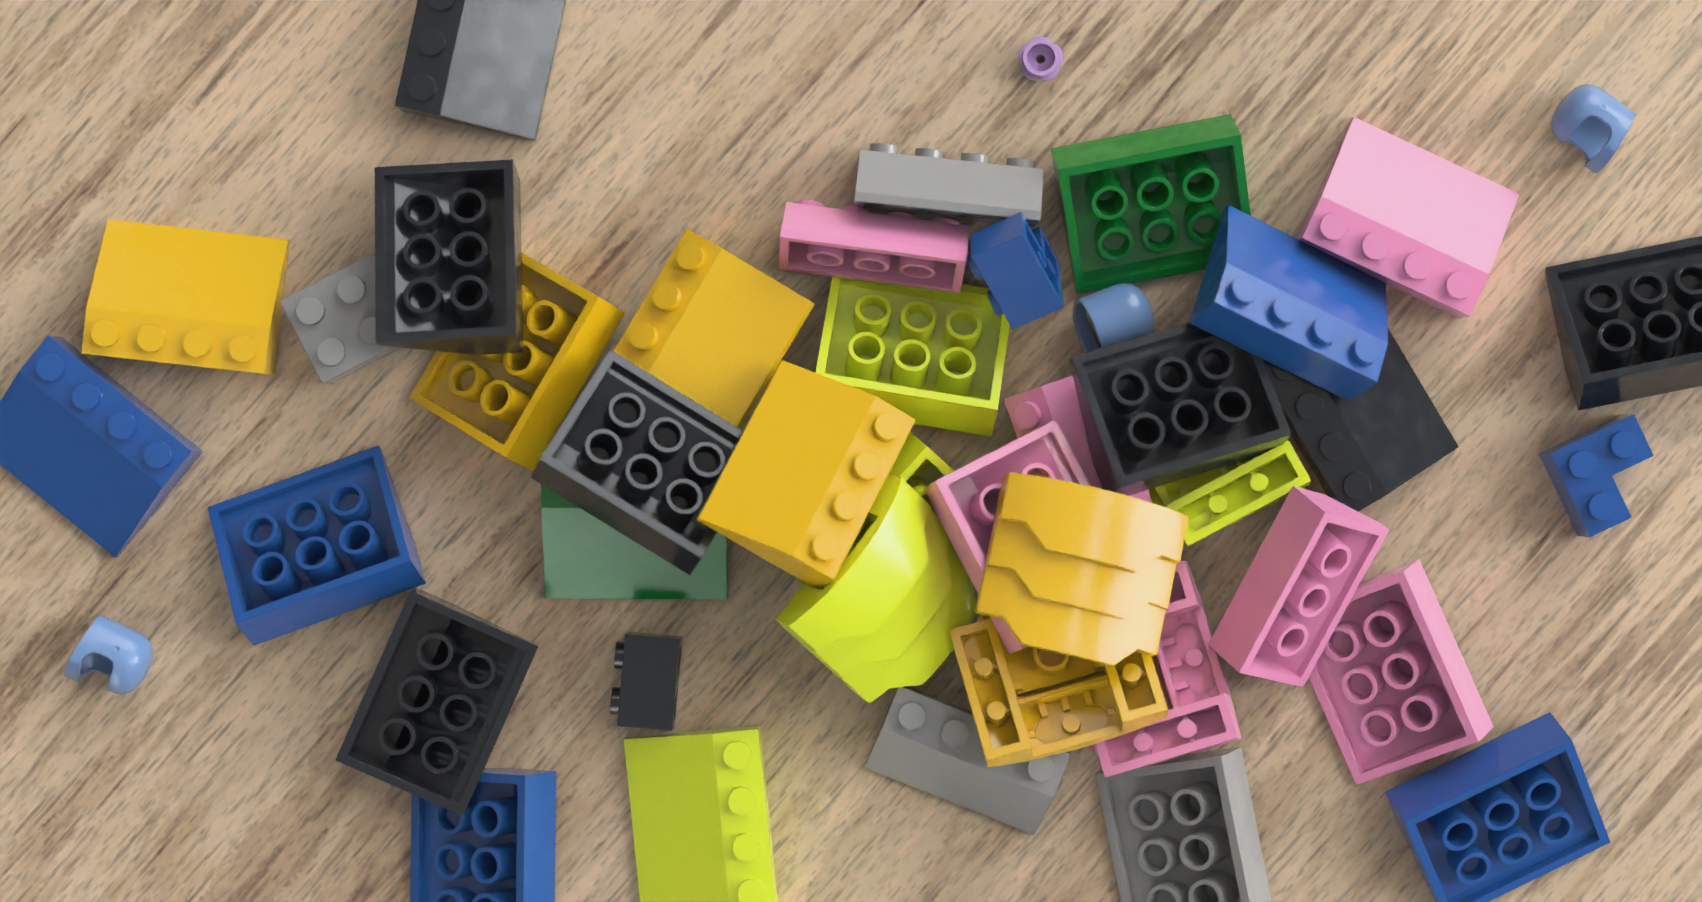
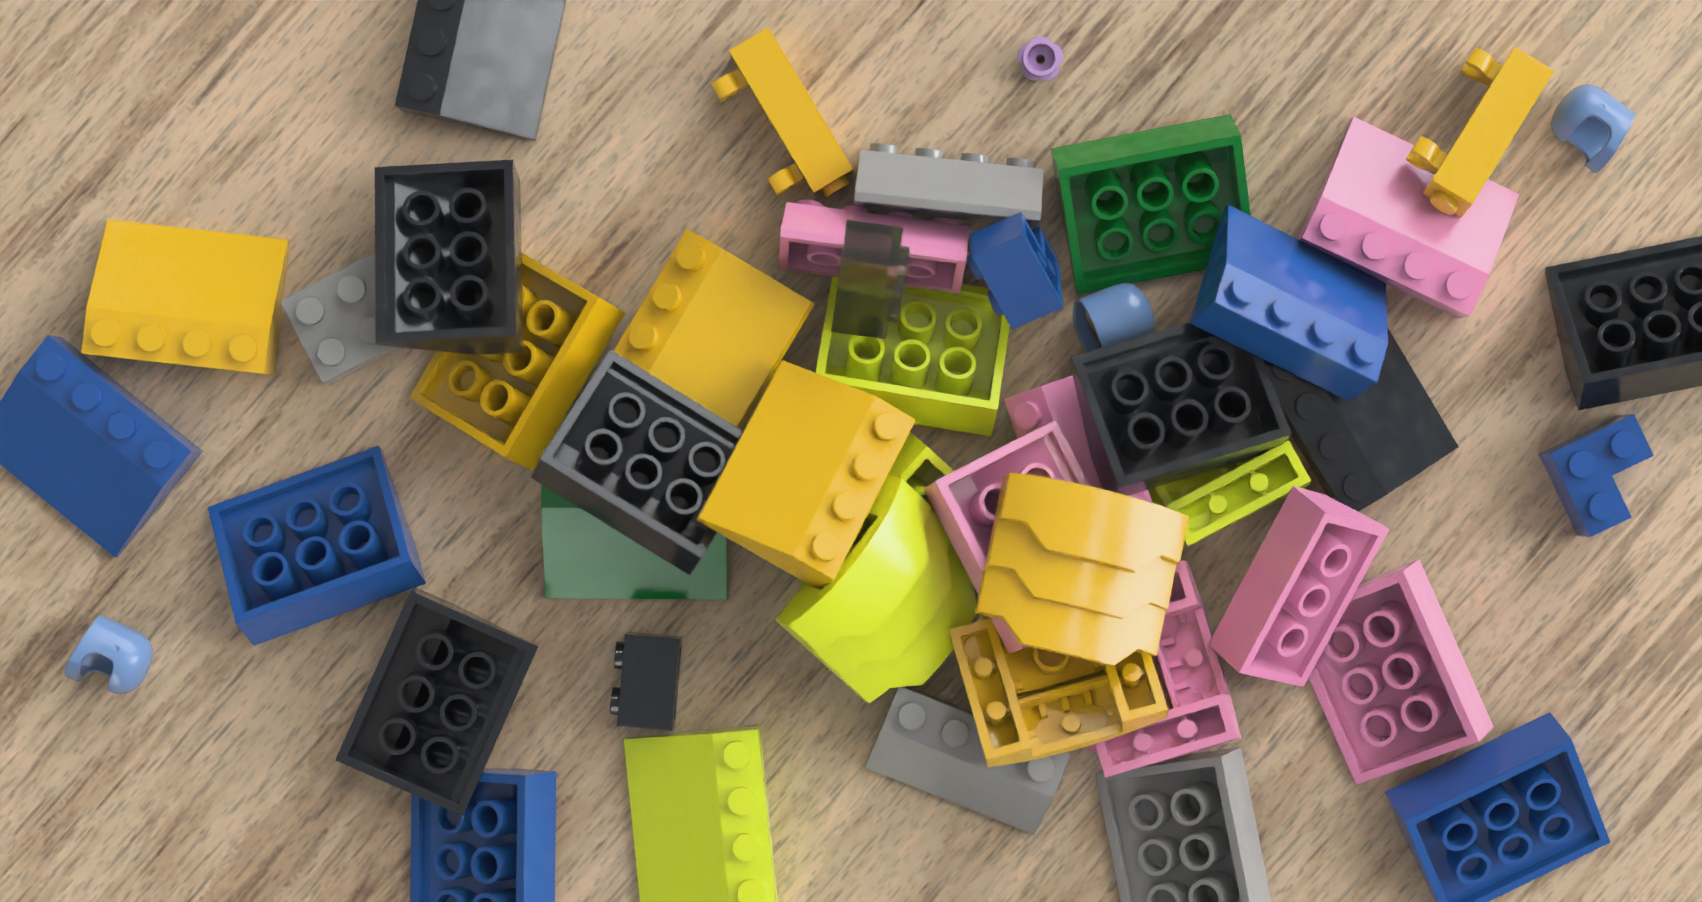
none -> yellow brick [711,27,853,198]
none -> clear smoke brick [831,219,910,339]
none -> yellow brick [1405,47,1554,218]

